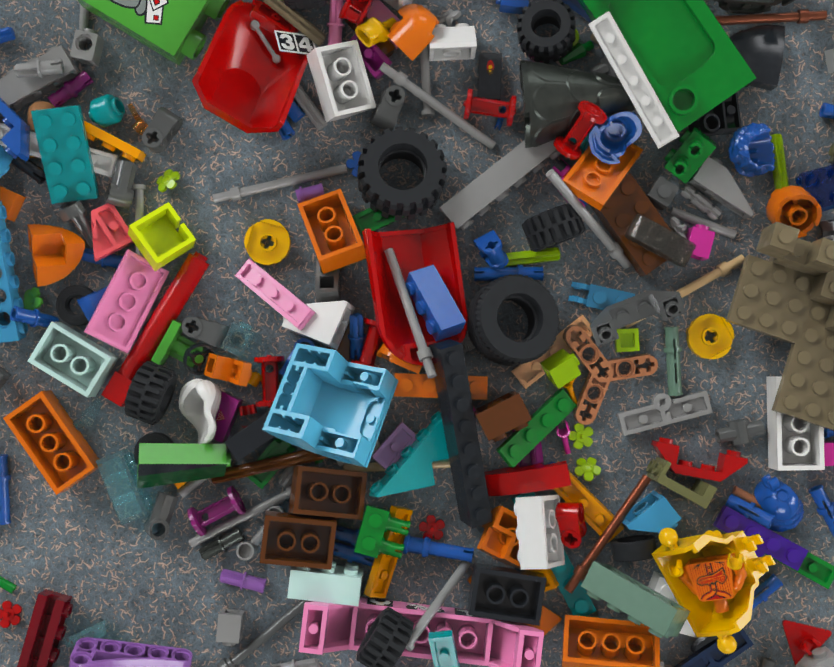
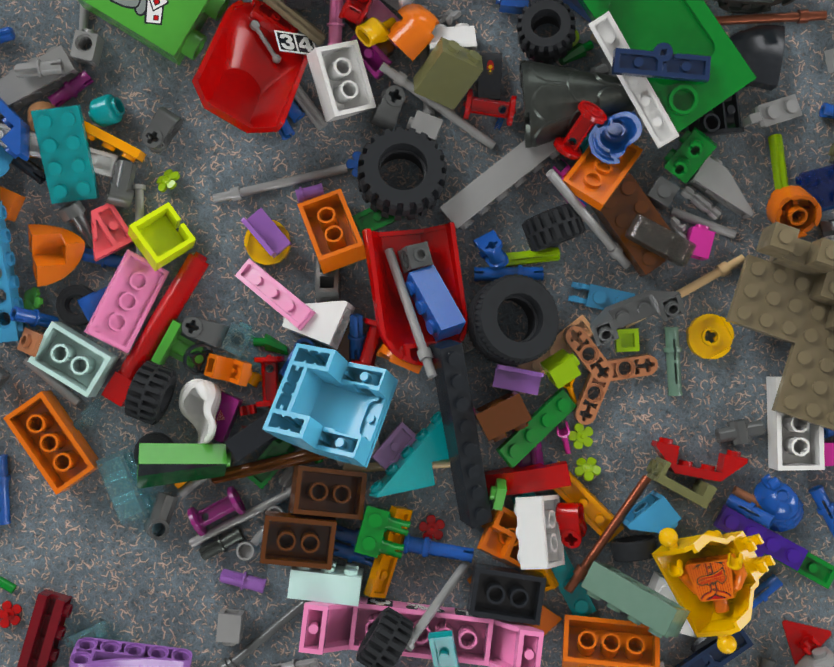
clear orange hand [128,103,148,136] -> none
orange brick [394,373,488,400] -> none
light grey hinge [616,390,713,436] -> none
blue hair [728,123,775,177] -> none
none -> nougat bracket [17,327,44,357]
none -> light grey bar [23,356,82,407]
none -> medium lavender panel [241,208,292,258]
none -> green bar [253,334,288,355]
none -> dark grey brick [398,242,433,274]
none -> light grey brick [406,110,443,141]
none -> olive brick [413,37,483,110]
none -> bright green plate [489,478,507,511]
none -> medium lavender panel [492,364,544,395]
none -> dark blue hinge [612,42,711,83]
none -> light grey hinge [741,94,803,129]

